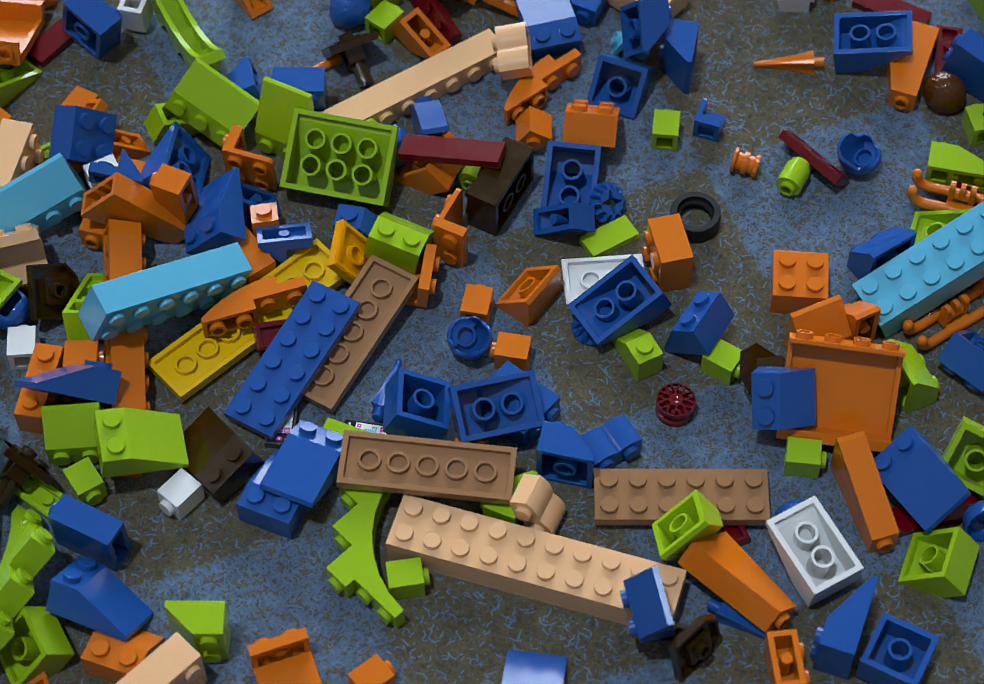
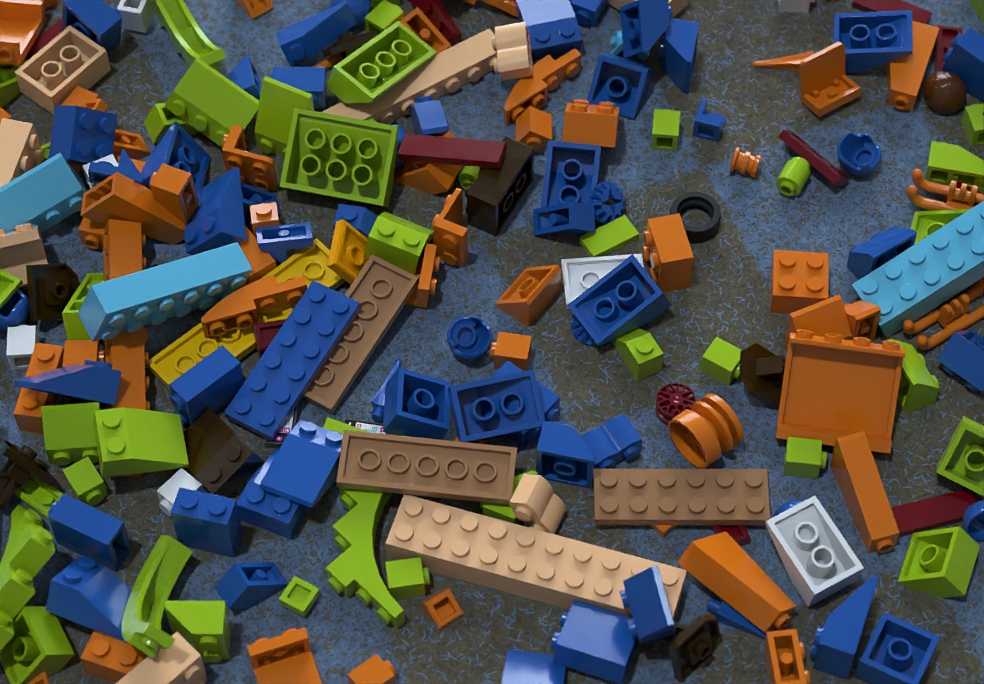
orange brick [460,284,494,324] -> none
lime slope [652,489,723,561] -> none
blue slope [664,291,735,355] -> none
blue slope [751,366,816,430] -> none
blue slope [874,425,971,533] -> none
none -> light nougat brick [15,26,111,115]
none -> lime arch [121,535,193,659]
none -> blue brick [169,345,244,426]
none -> blue brick [170,487,243,558]
none -> blue slope [214,562,288,609]
none -> blue slope [277,1,357,66]
none -> lime plate [279,576,320,617]
none -> lime slope [326,21,437,103]
none -> orange slope [420,588,464,629]
none -> blue brick [551,600,639,684]
none -> orange wheel [668,393,744,469]
none -> orange bracket [799,42,861,117]

